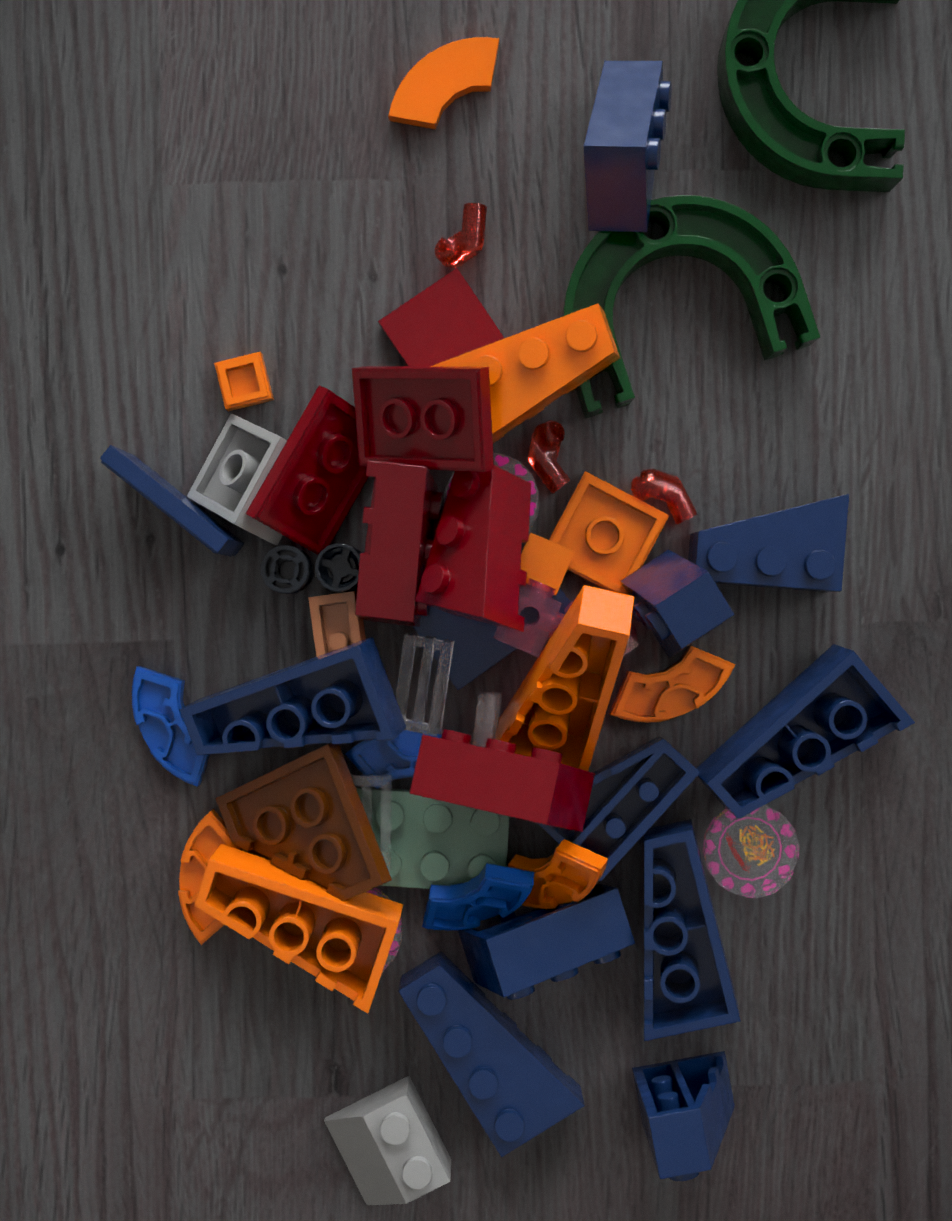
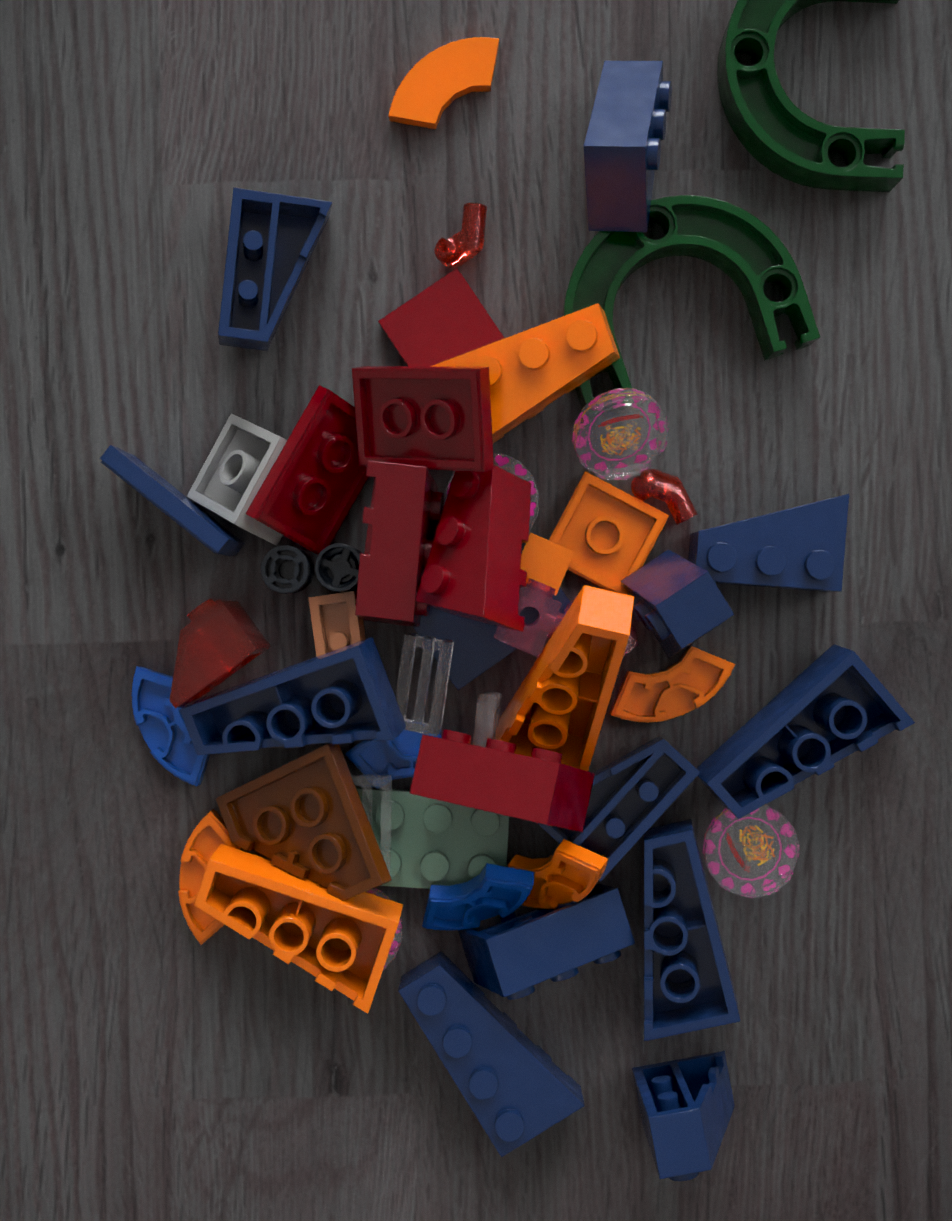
orange tile [214,352,274,412] -> none
light grey slope [324,1076,452,1205] -> none
clear red arm [527,420,571,494] -> none
none -> clear red slope [169,598,271,709]
none -> dark blue wedge [218,187,332,351]
none -> clear tile [572,388,669,480]

